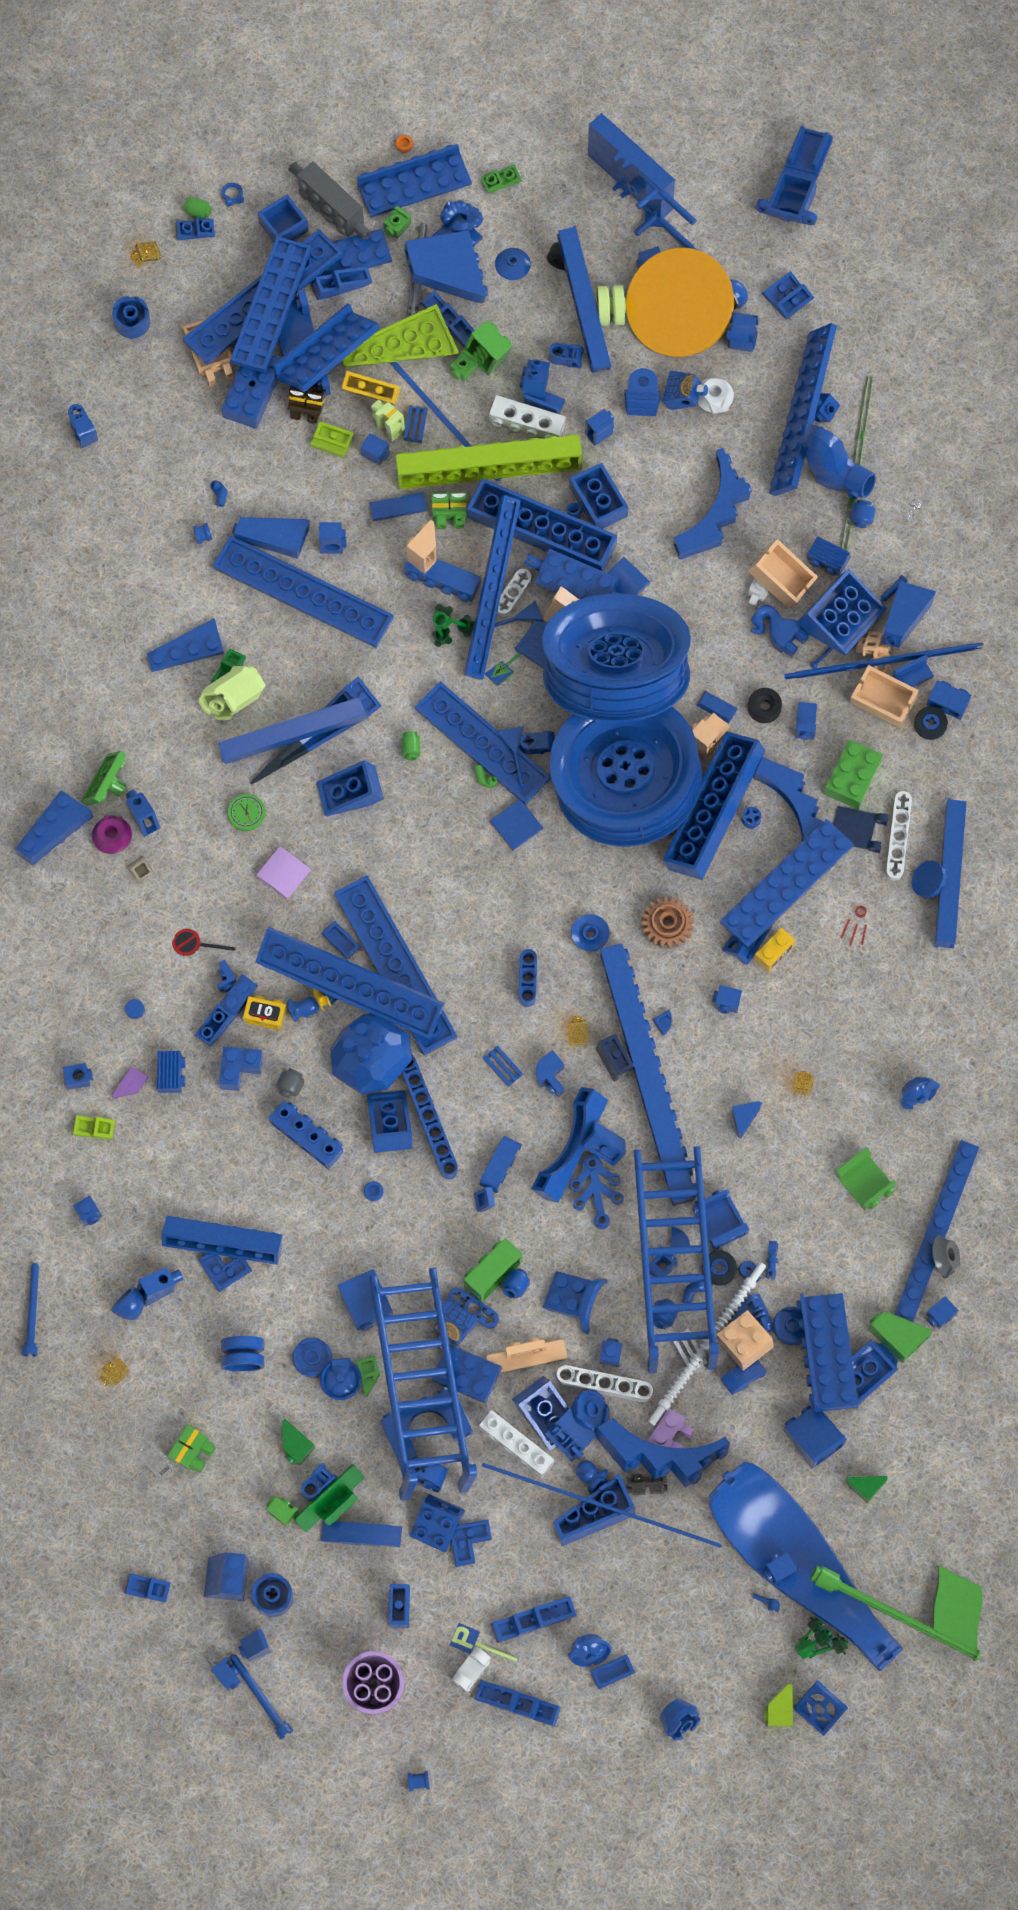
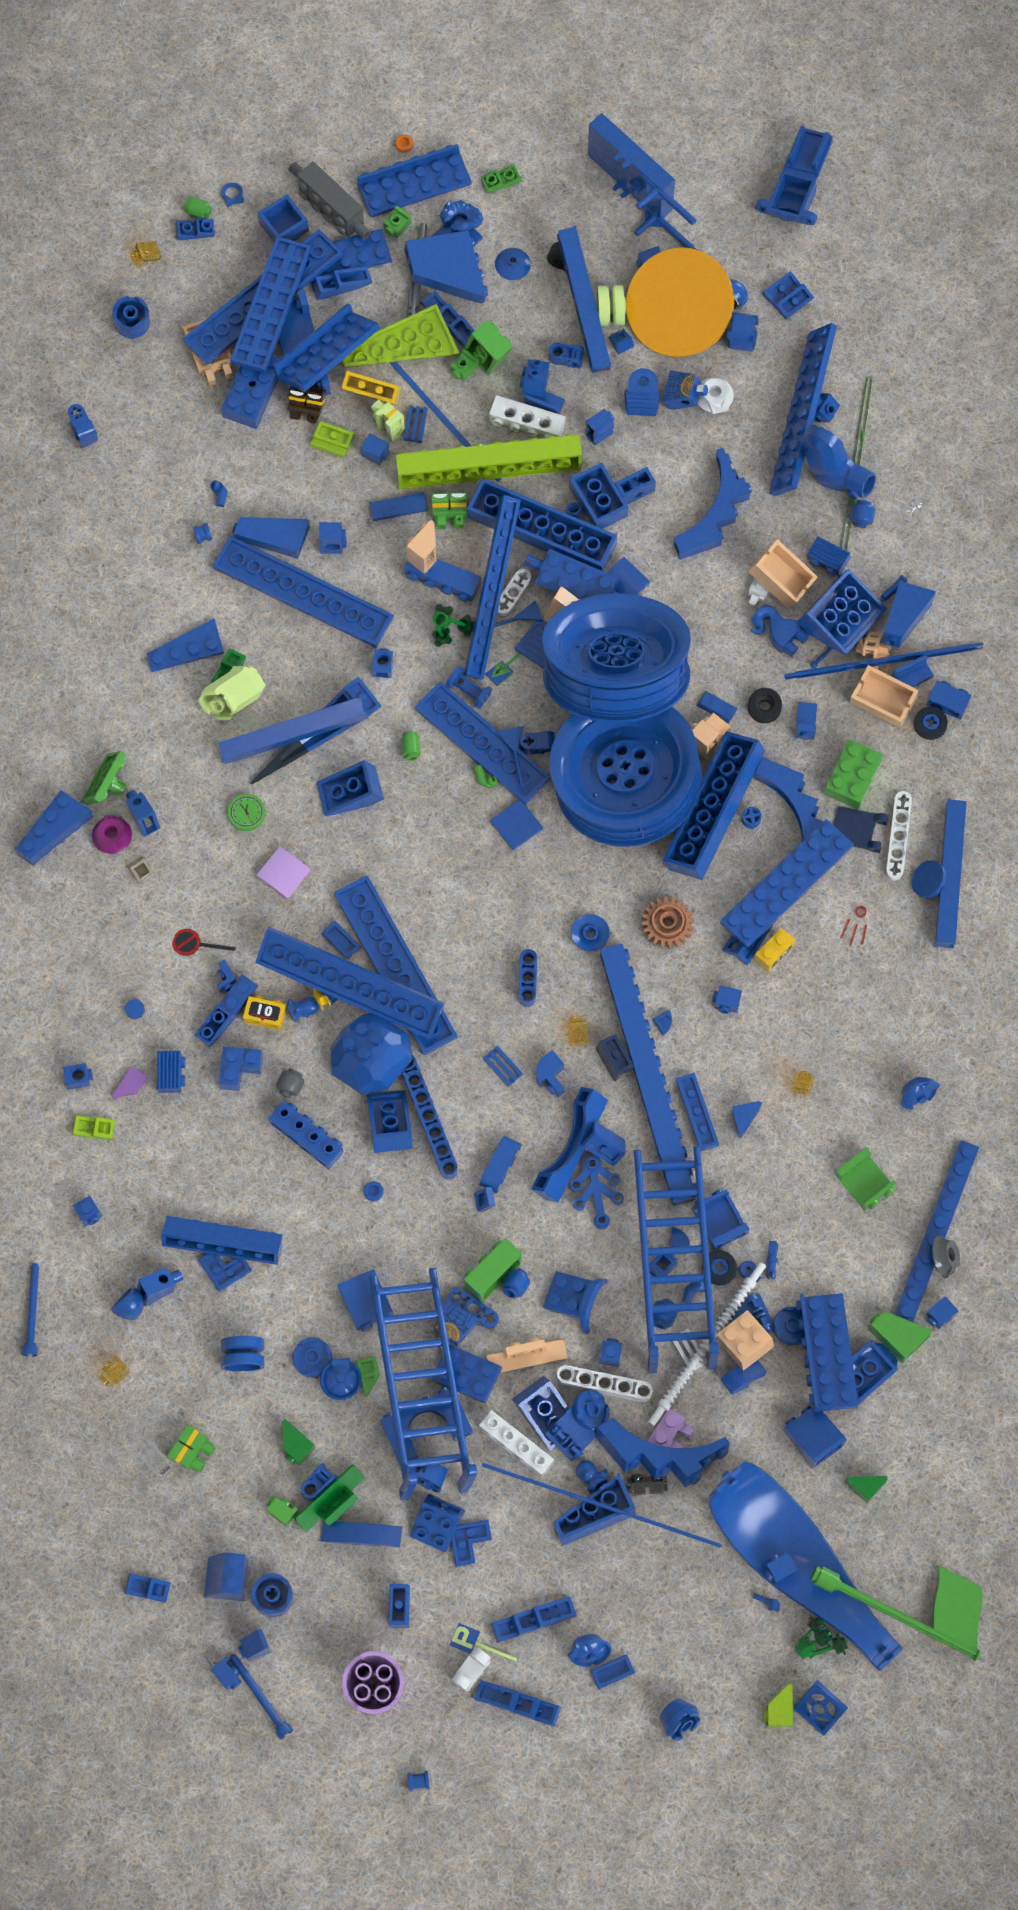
none -> blue brick [372,648,393,678]
none -> blue hose [446,666,492,709]
none -> blue slope [608,330,634,354]
none -> blue brick [615,467,656,505]
none -> blue plate [676,1072,719,1151]

